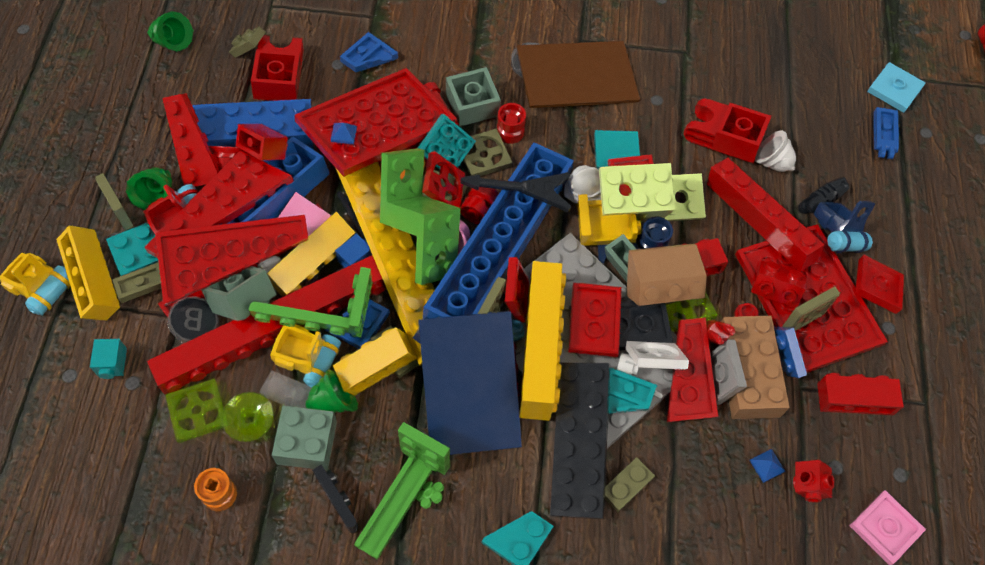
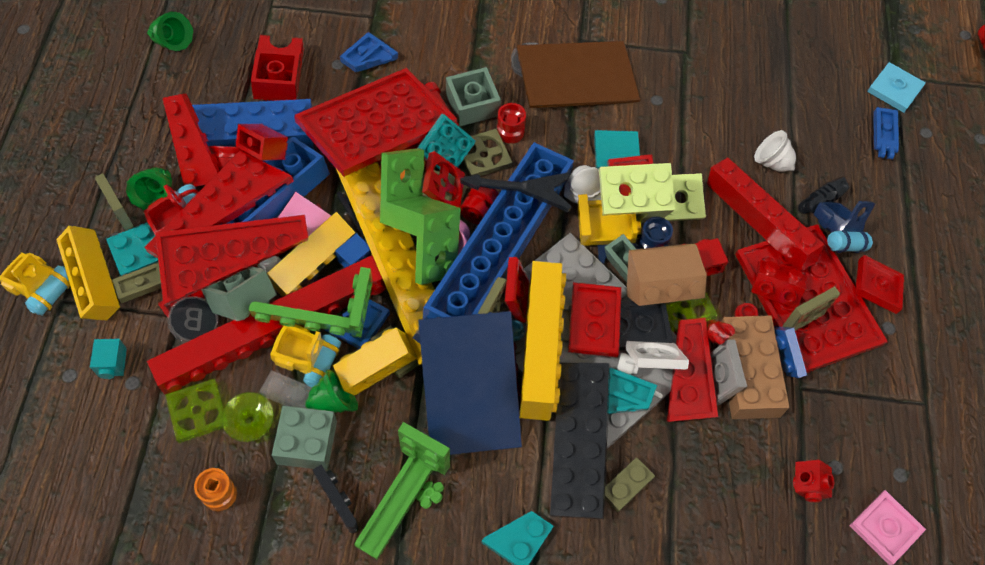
olive plate [229,26,265,58] -> none
blue slope [331,122,357,144] -> none
red brick [684,98,772,163] -> none
blue slope [749,449,785,483] -> none
red brick [817,373,904,415] -> none

